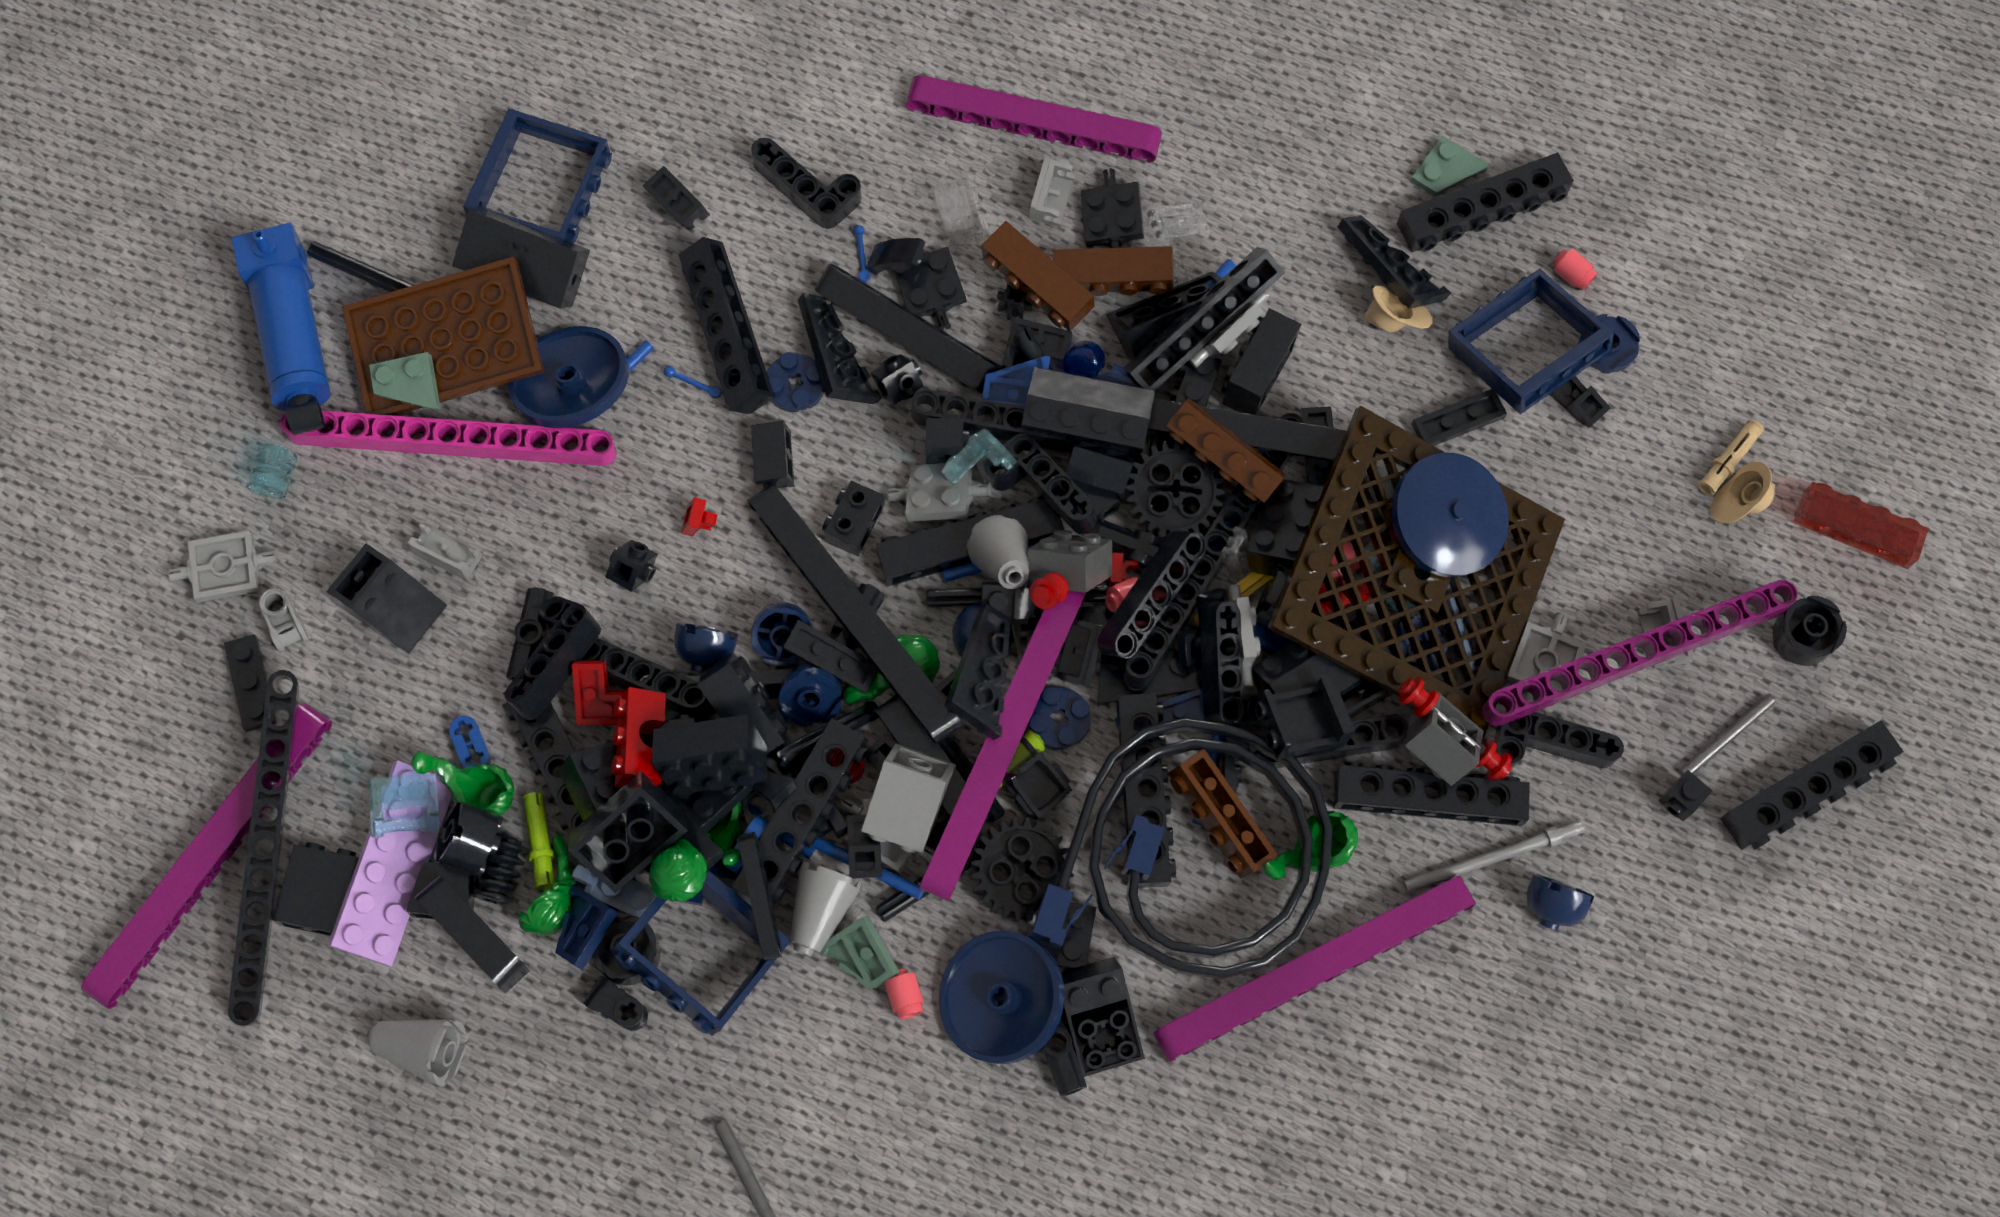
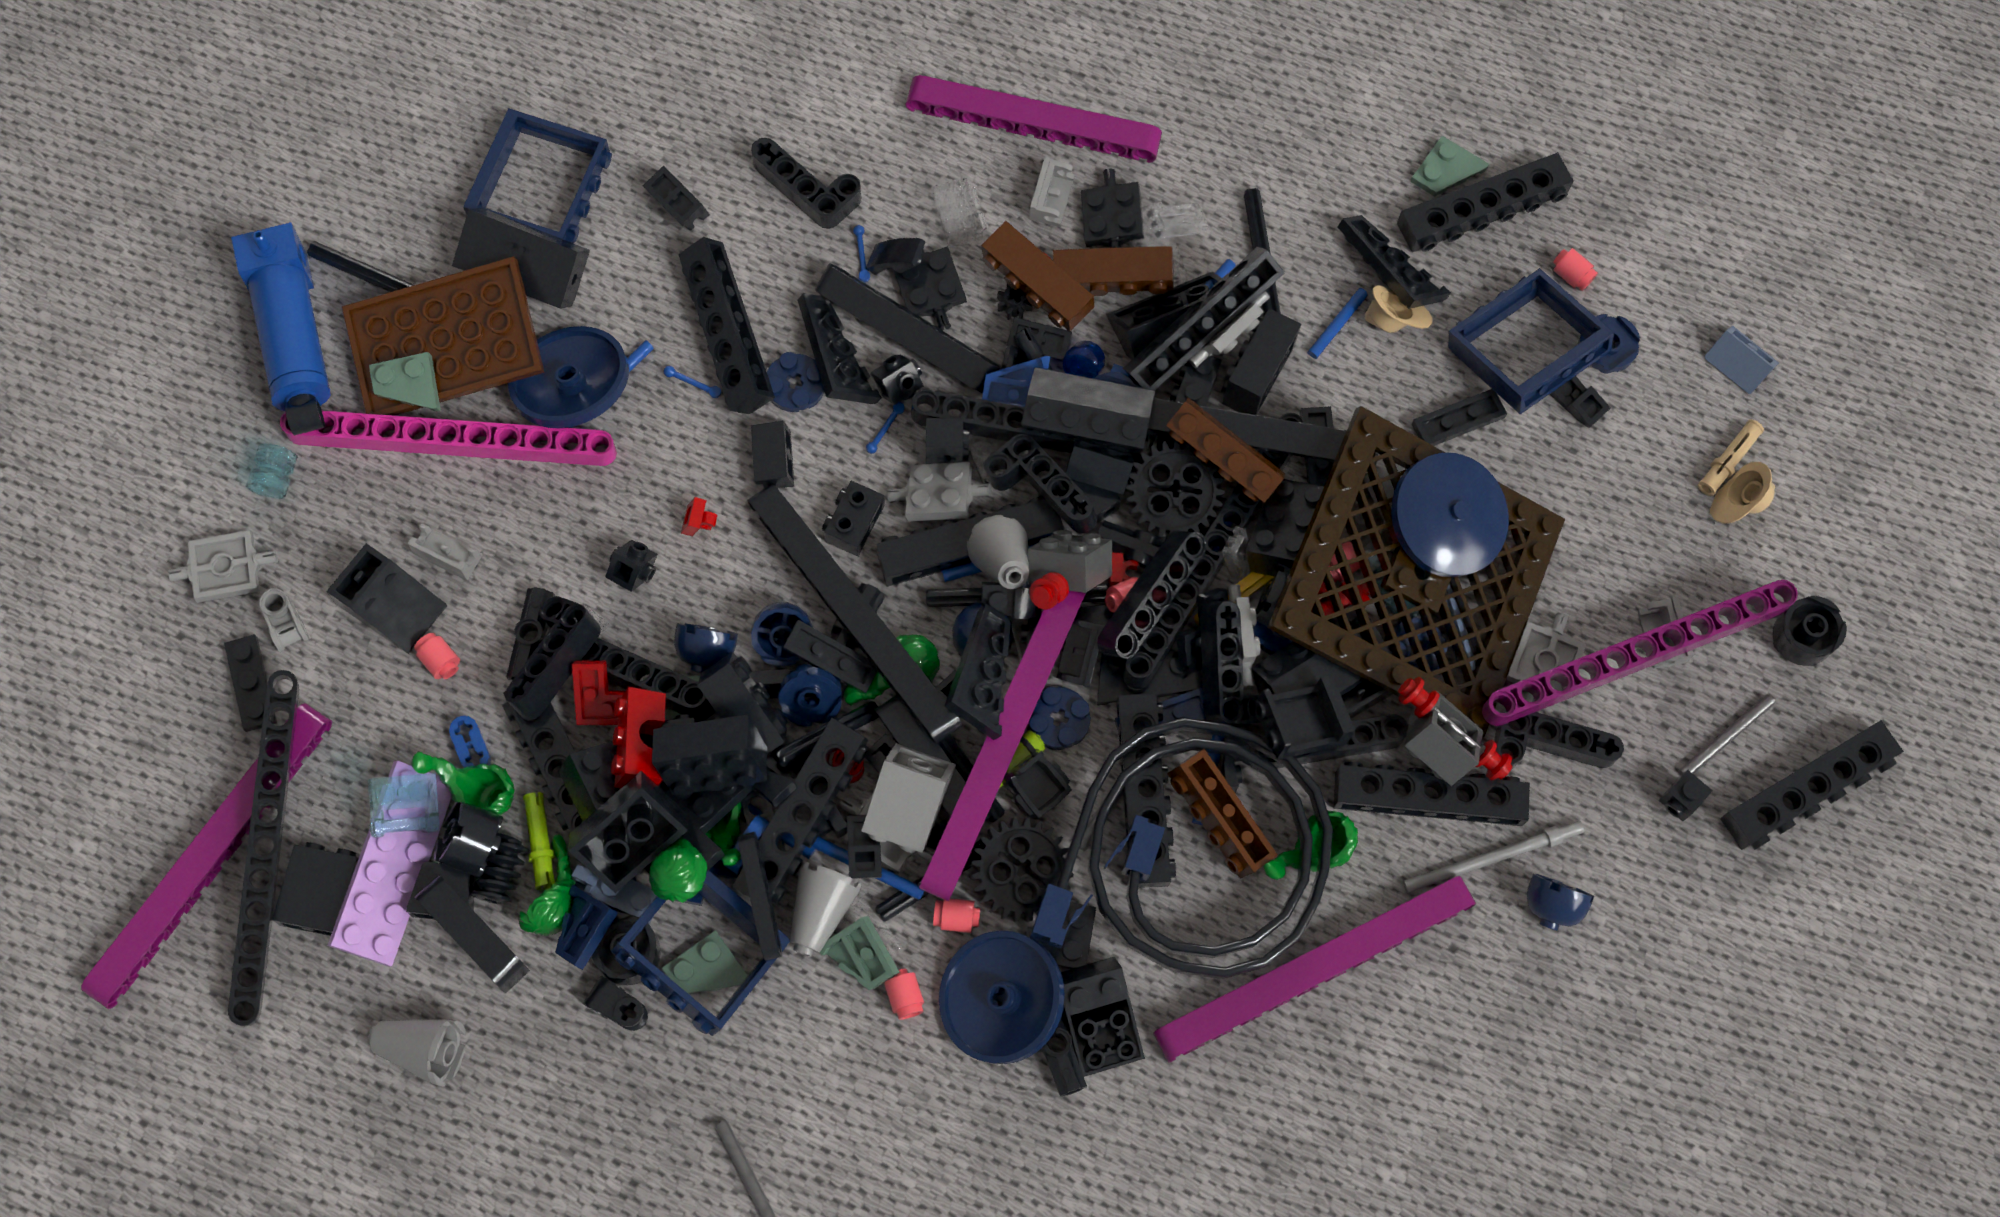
clear light blue bracket [941,428,1017,485] -> none
clear red brick [1792,482,1929,569] -> none
none -> coral brick [414,633,460,679]
none -> sand green wing [662,930,747,995]
none -> blue hinge [866,402,905,454]
none -> coral brick [933,898,981,933]
none -> black axle [1244,188,1281,317]
none -> blue bar [1307,288,1368,359]
none -> sand blue panel [1705,326,1779,394]

